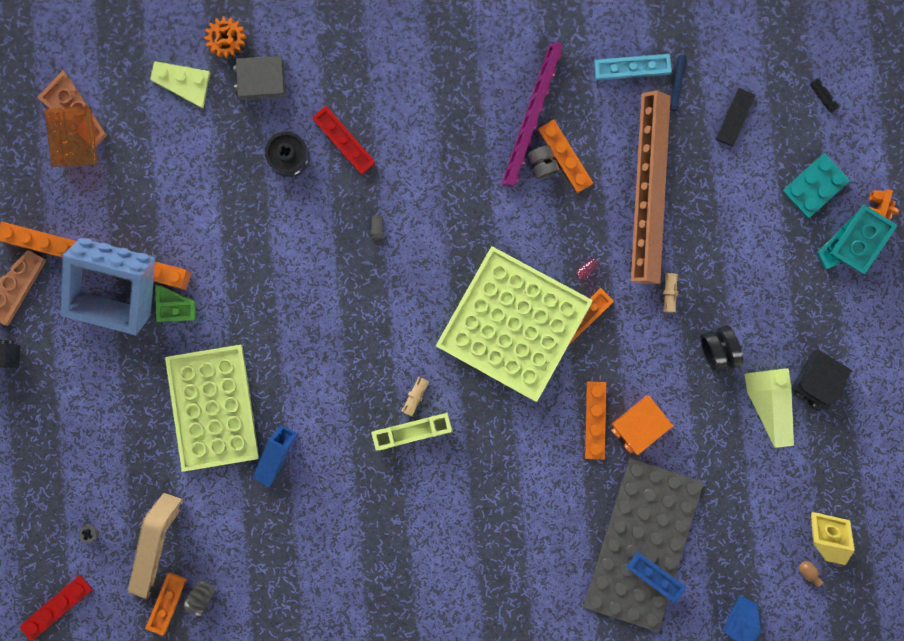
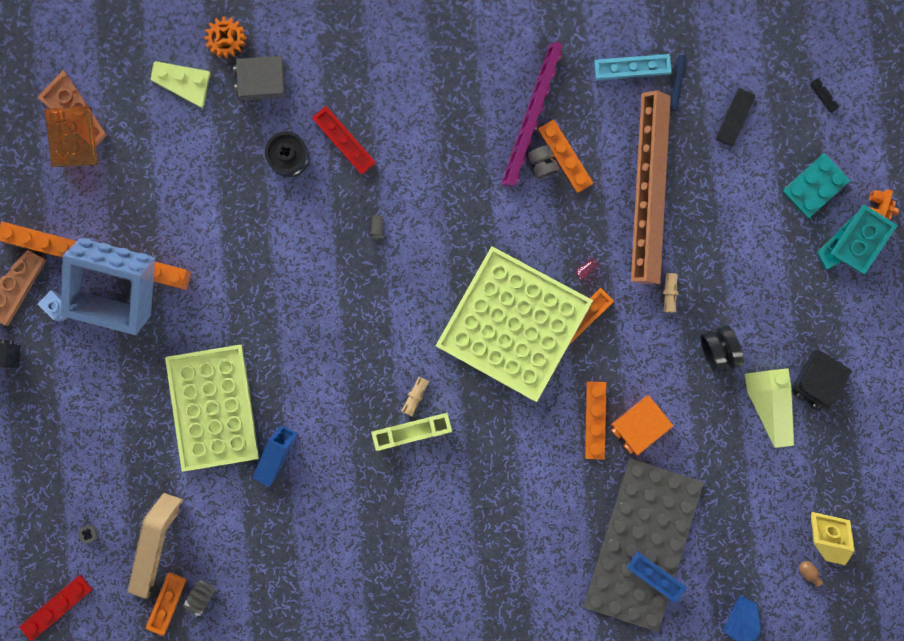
bright green wing [155,285,197,322] -> none
none -> light blue brick [38,290,67,321]

